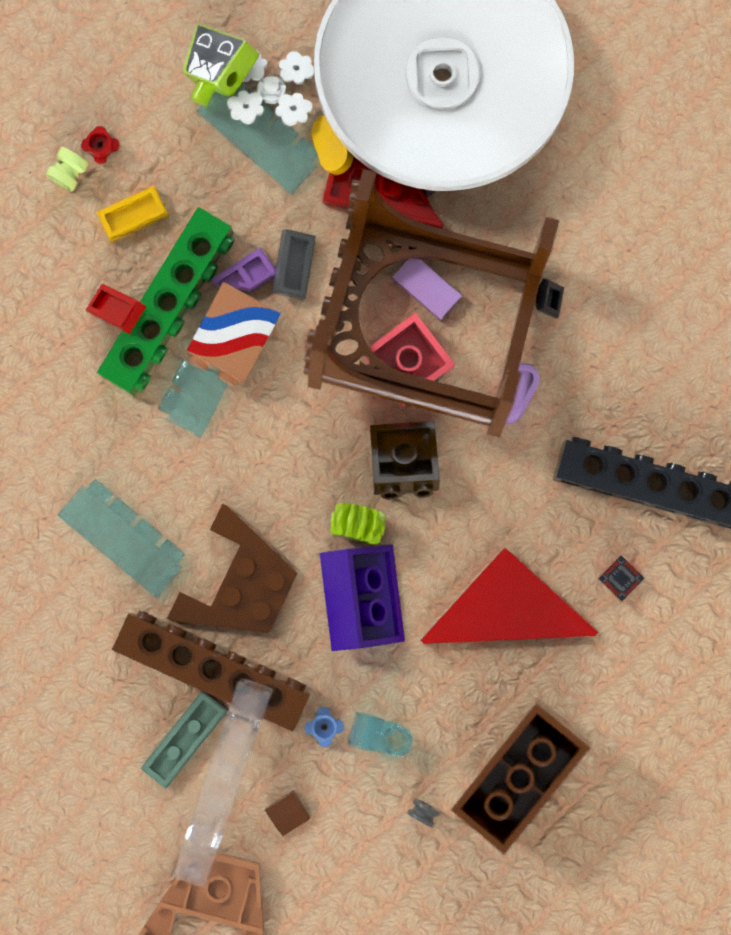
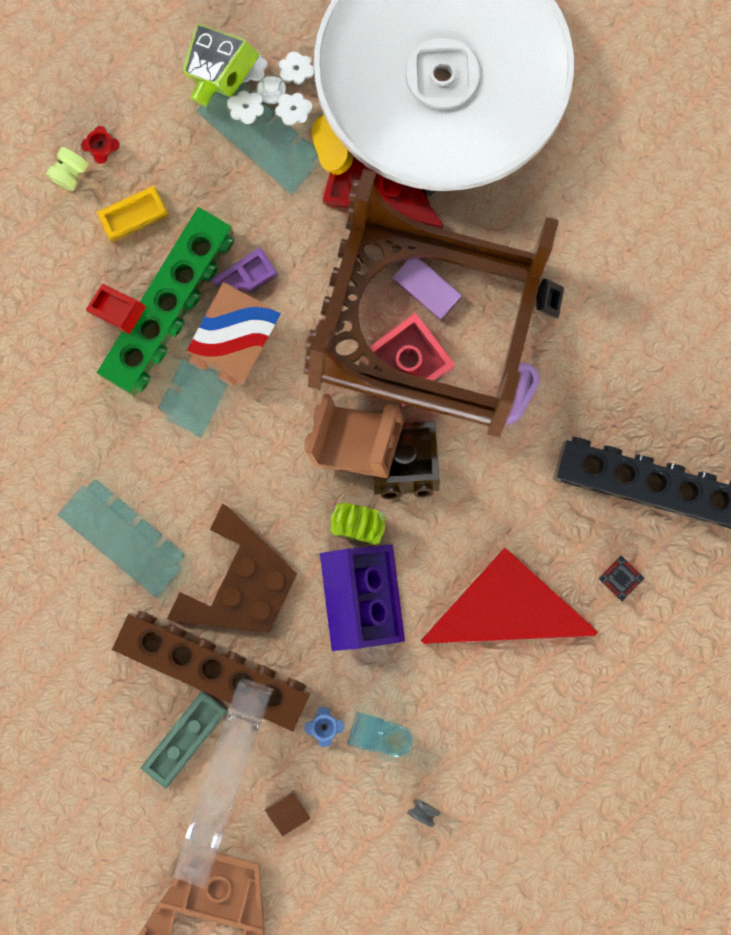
dark grey tile [272,229,316,300] -> none
reddish brown brick [451,700,592,855] -> none
none -> nougat panel [304,394,404,478]

